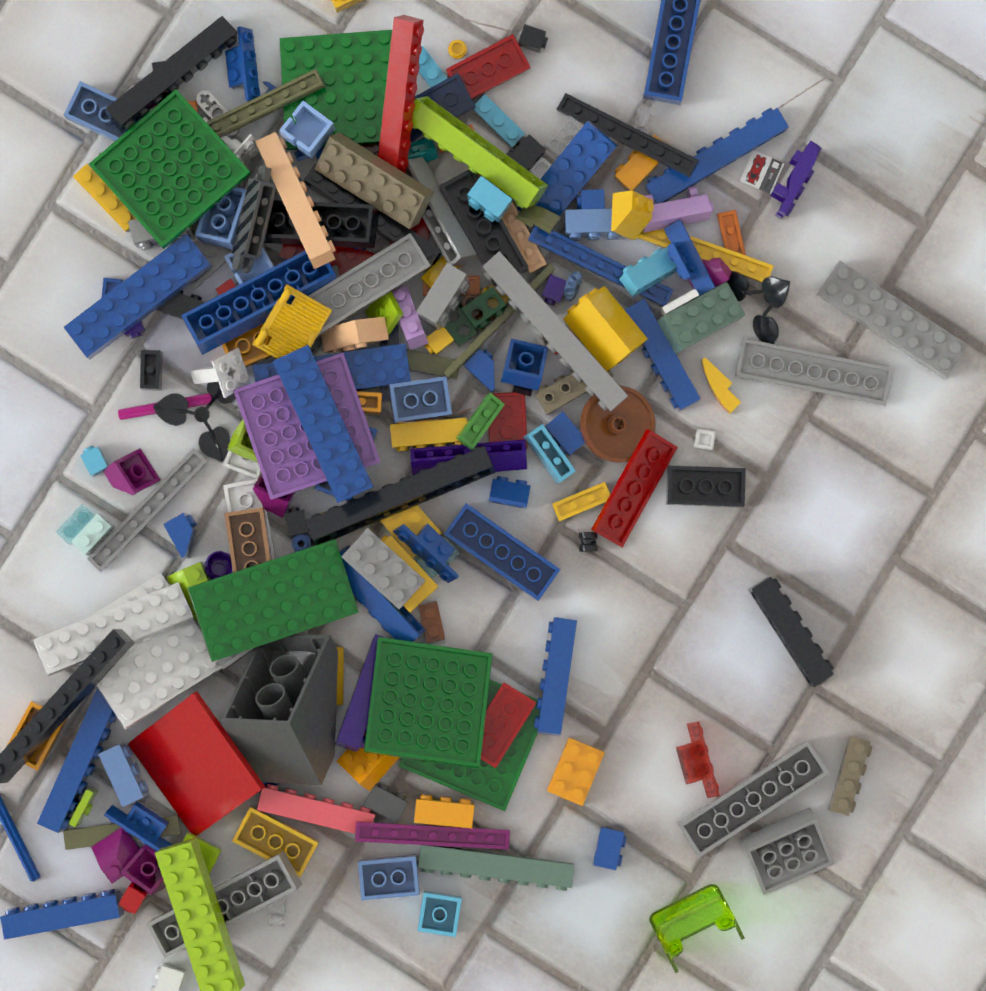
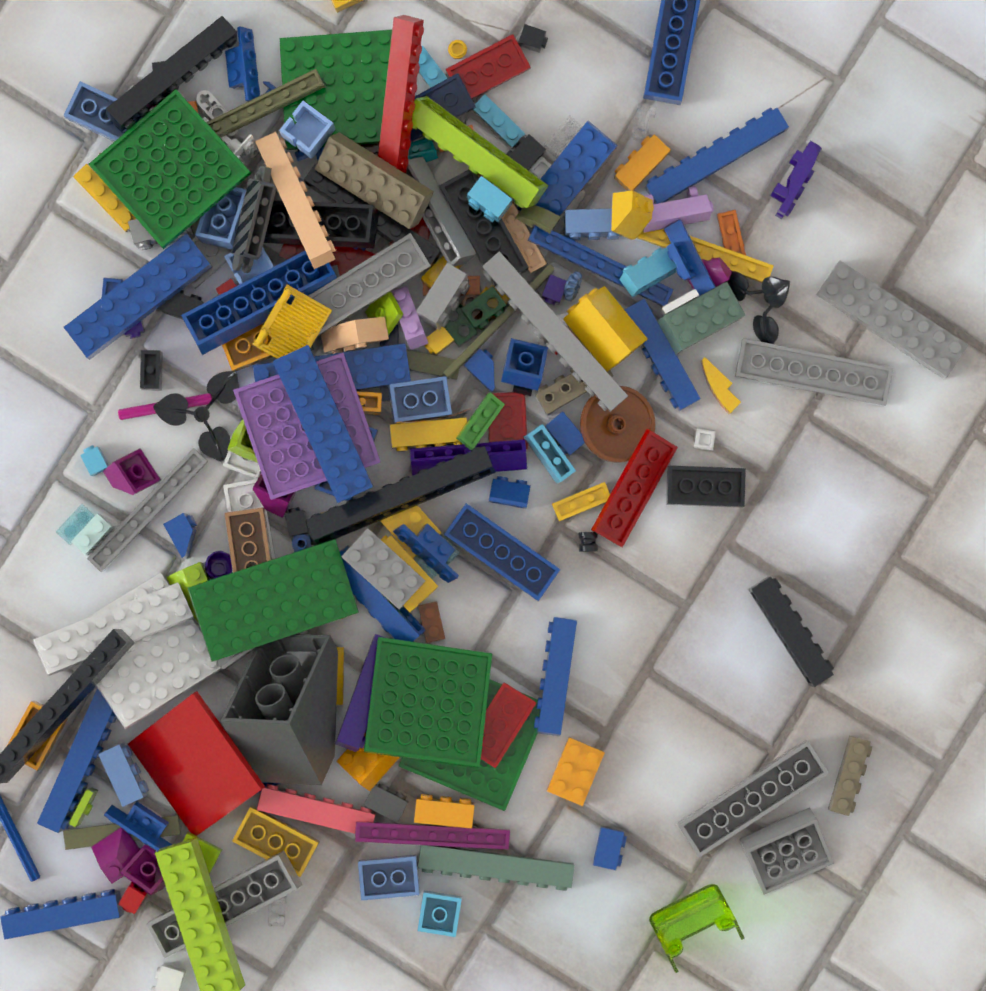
white piece [190,348,251,398] -> none
black plate [556,93,699,178] -> none
blue brick [576,189,605,210] -> none
clear red bracket [676,721,720,798] -> none
sticker [740,150,784,194] -> none

